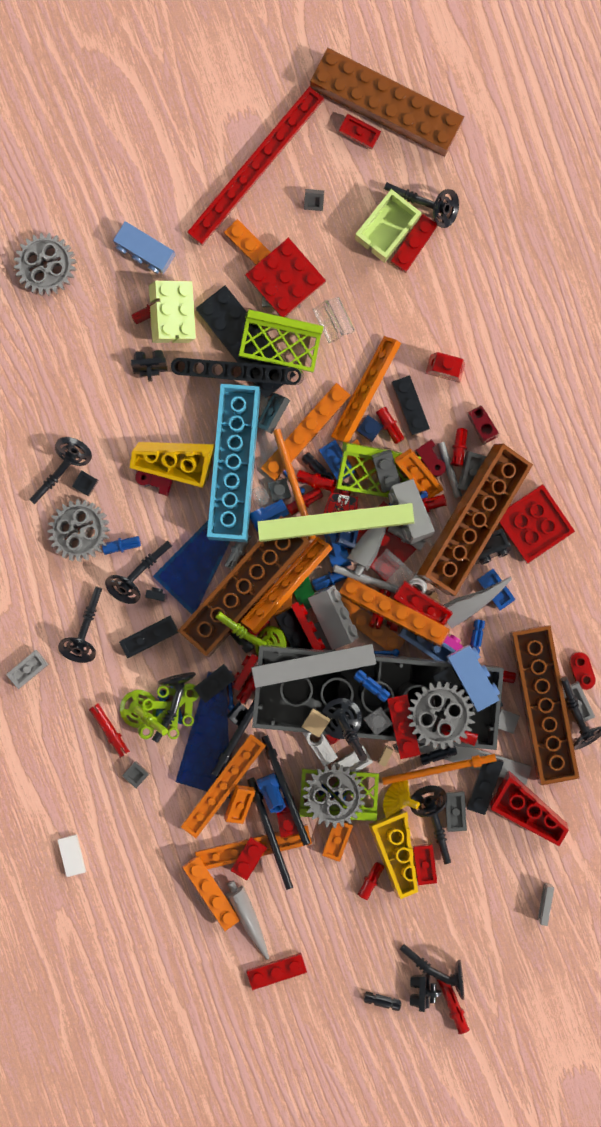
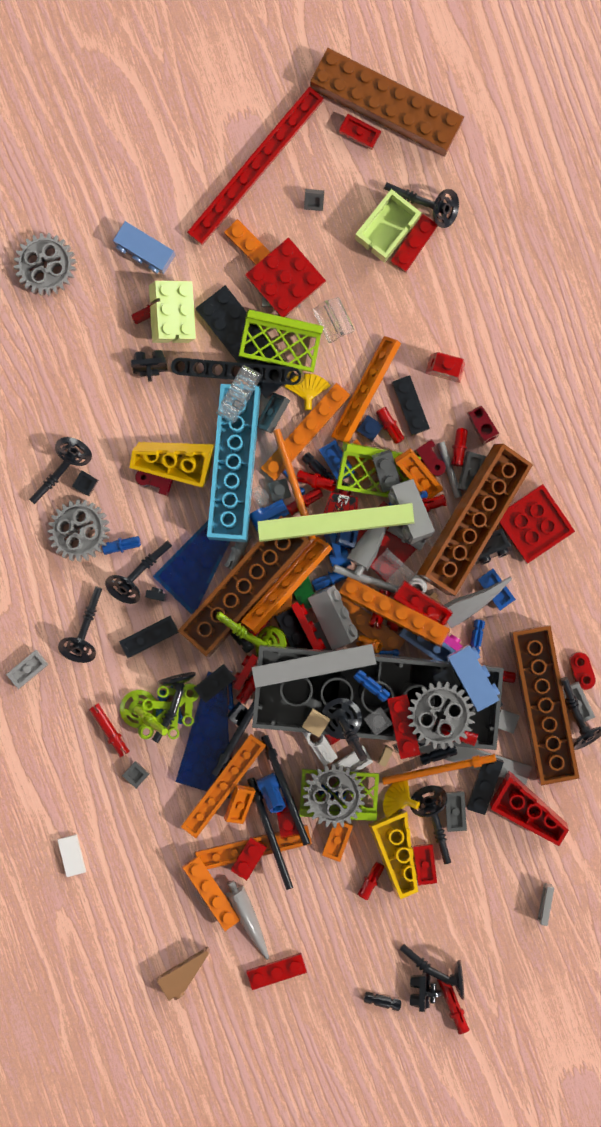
none -> medium nougat slope [157,947,210,1001]
none -> clear beam [216,365,261,423]
none -> yellow hand [284,374,331,411]
none -> orange pin [356,635,382,654]

